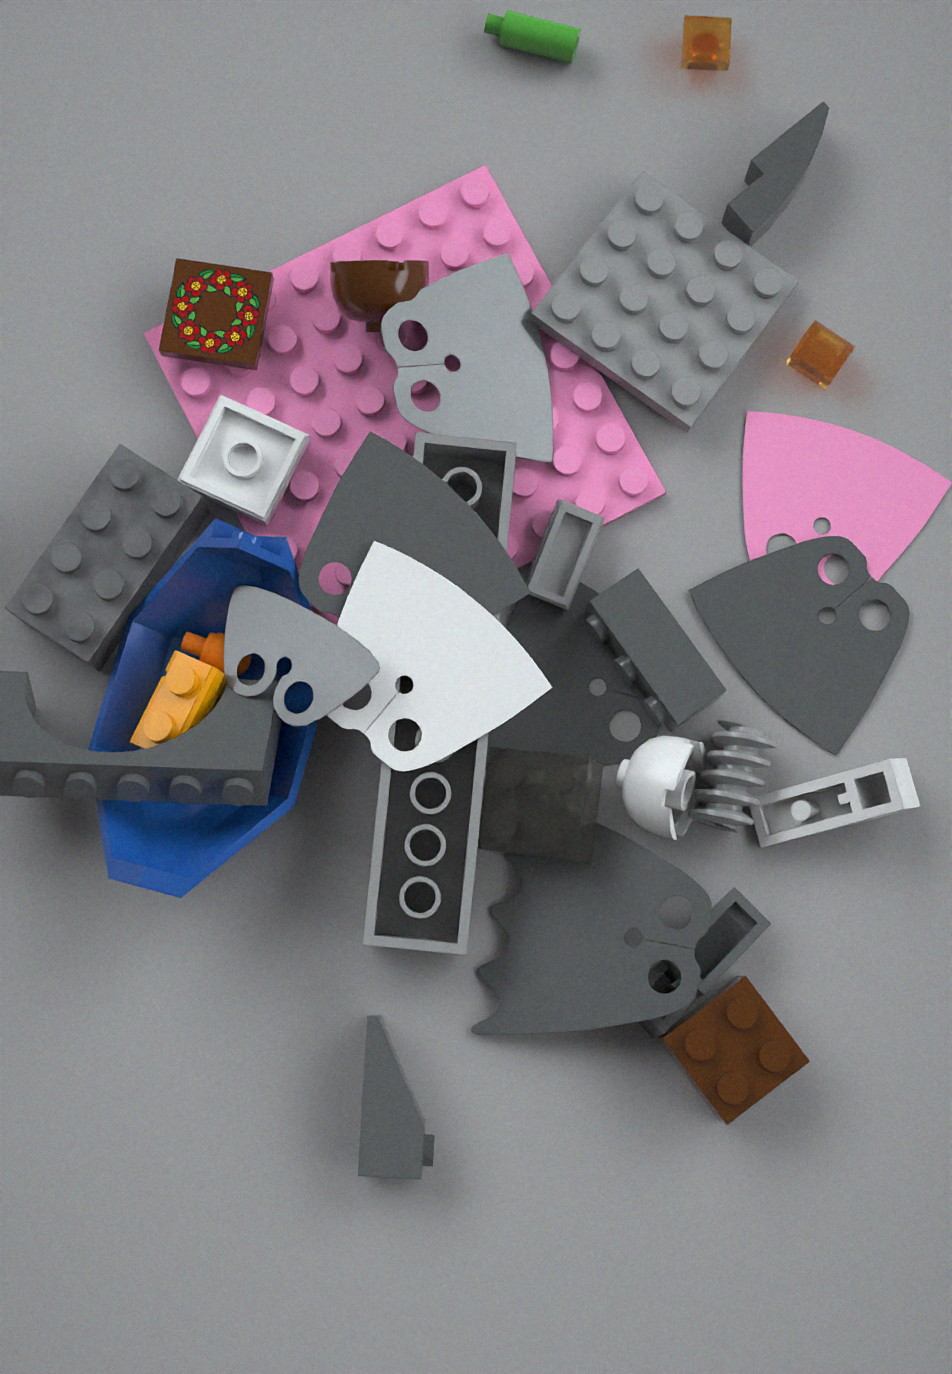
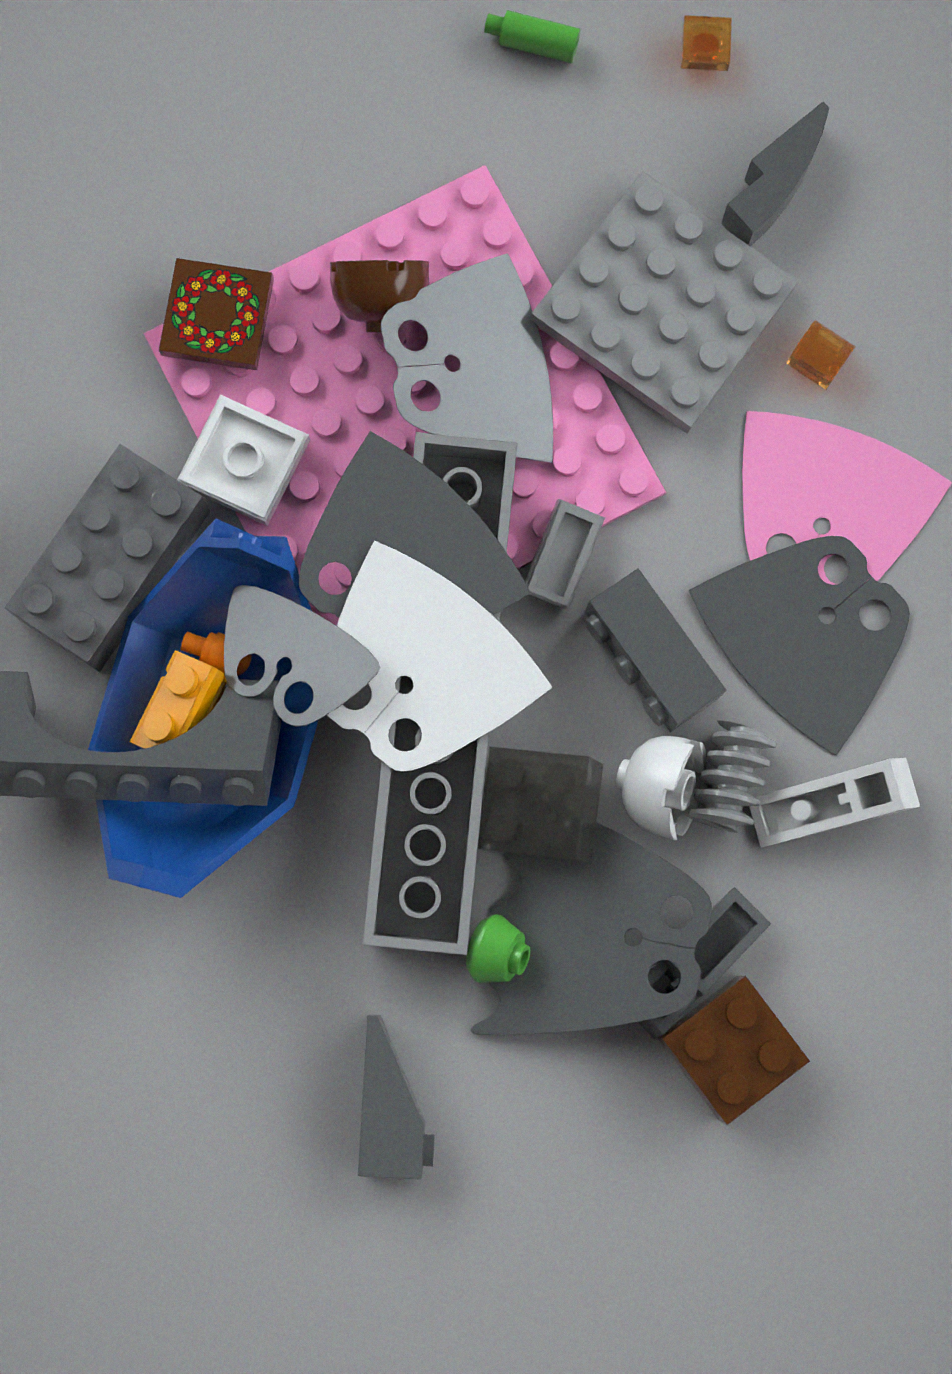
dark grey piece [485,582,659,771] -> none
none -> bright green cone [466,914,531,983]

